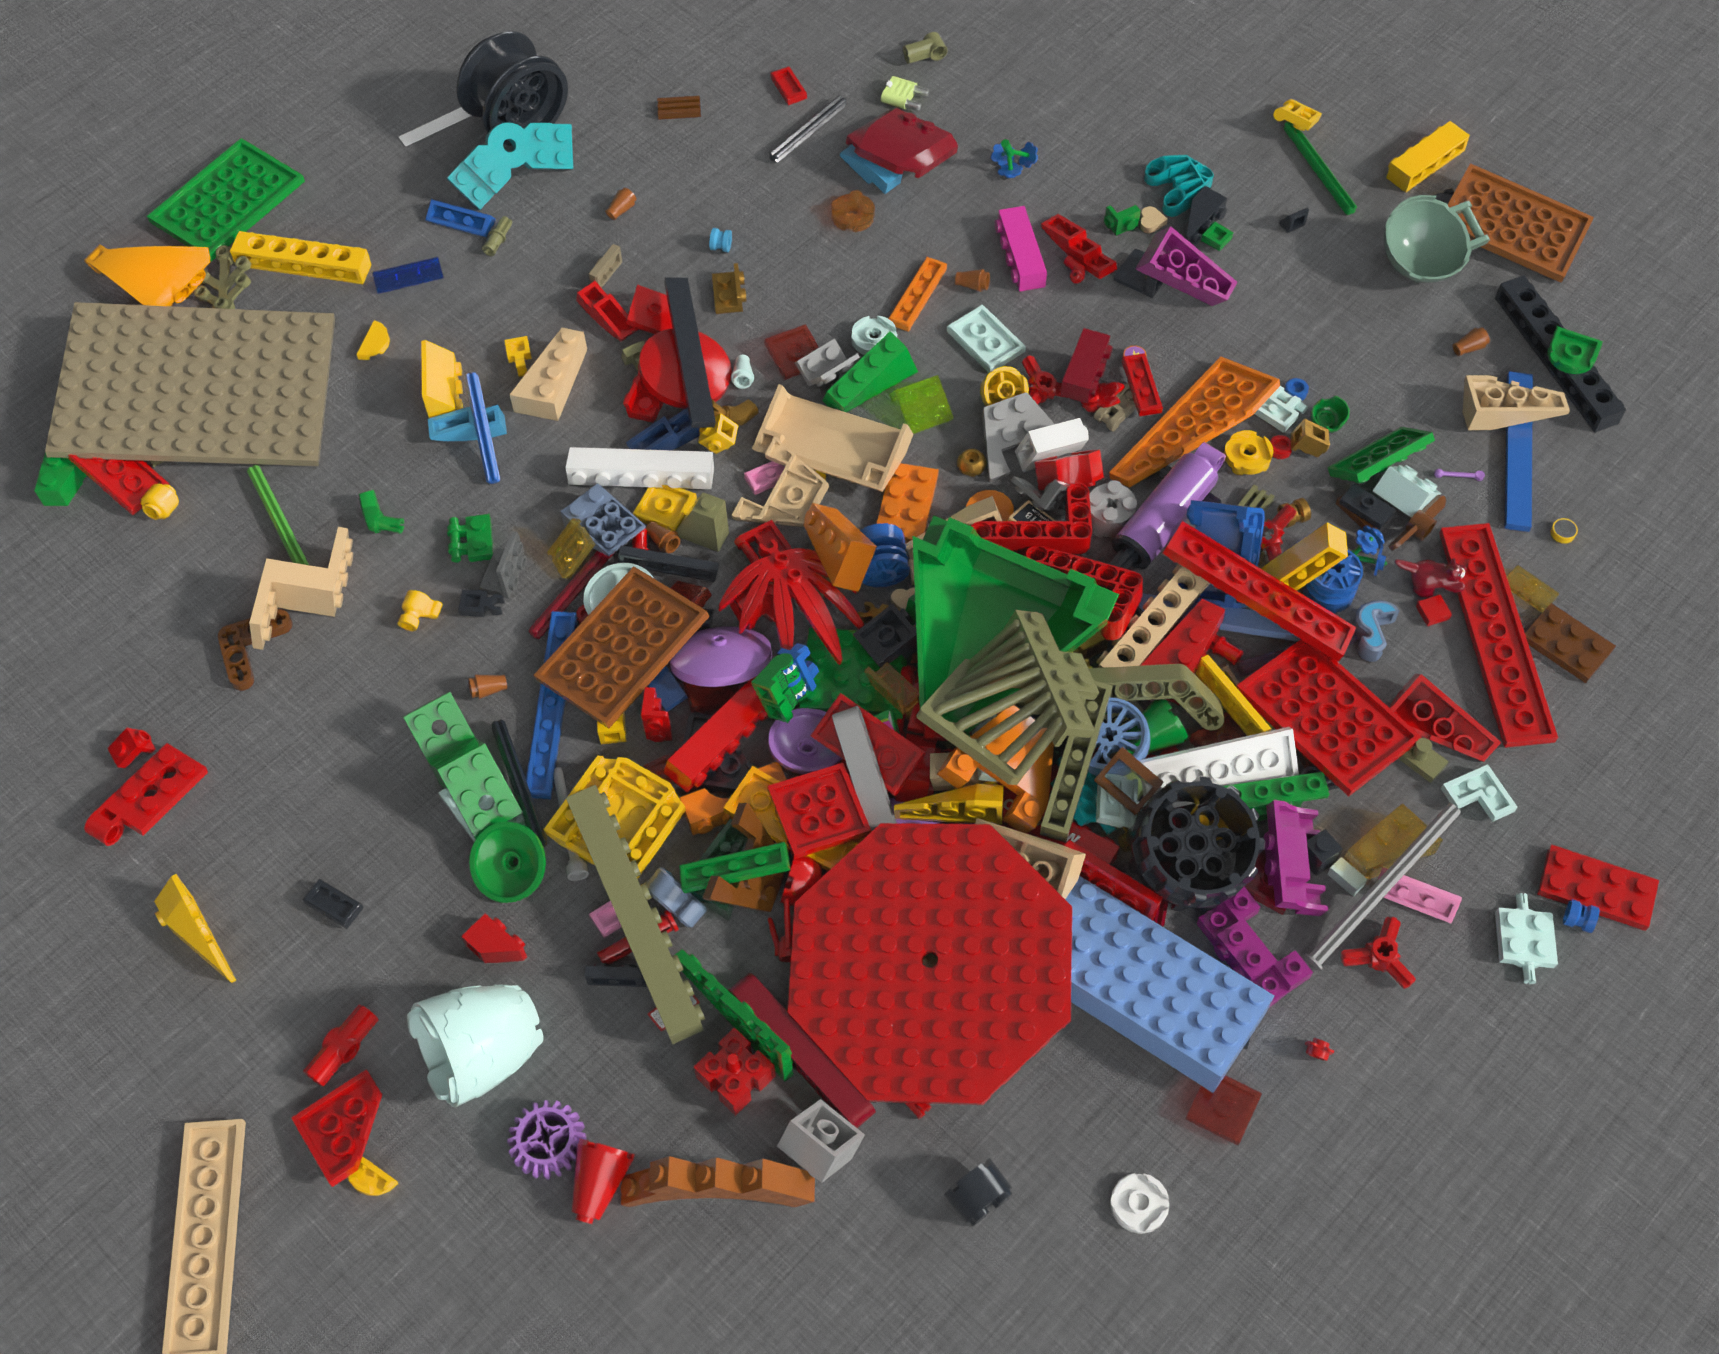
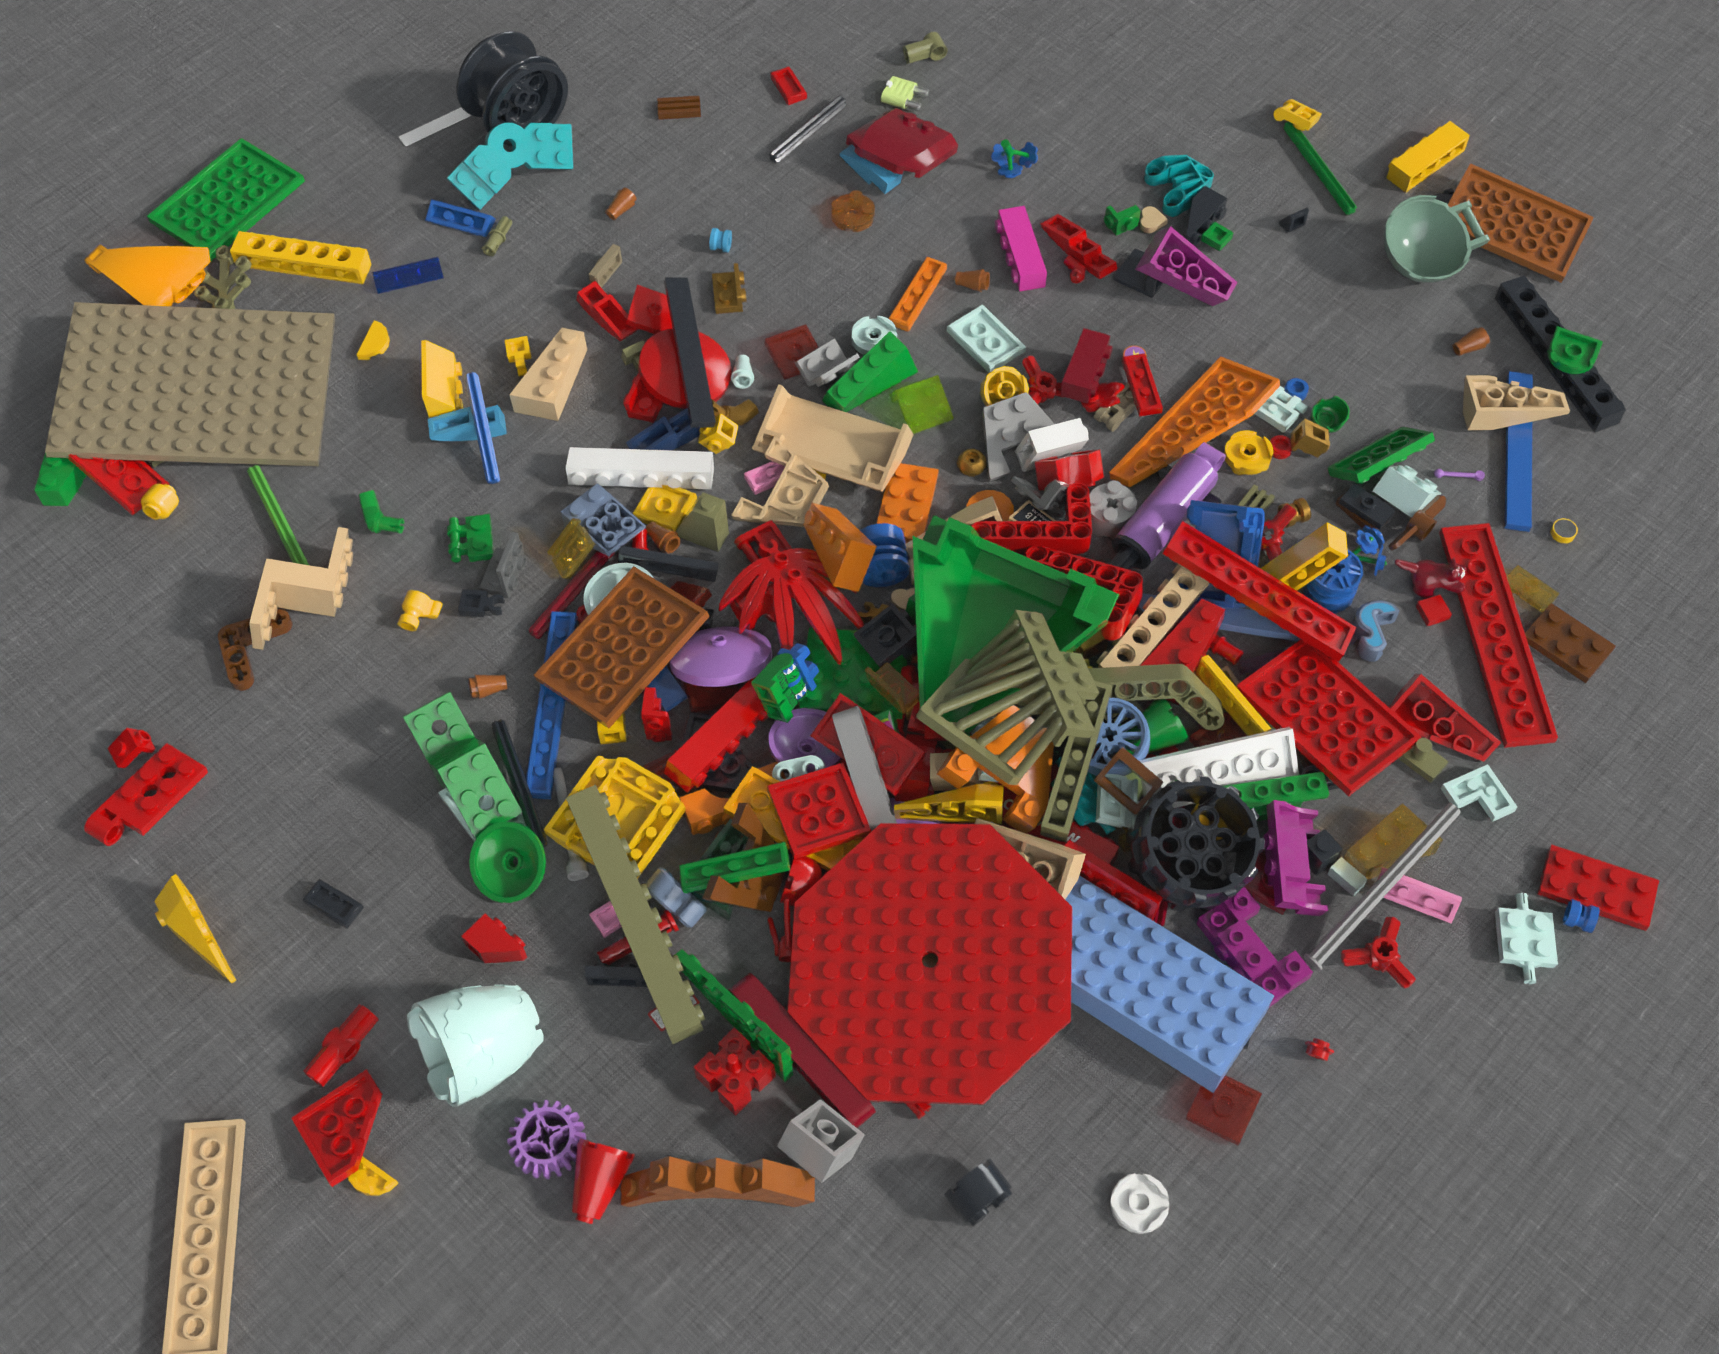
none -> light aqua plate [772,755,826,782]

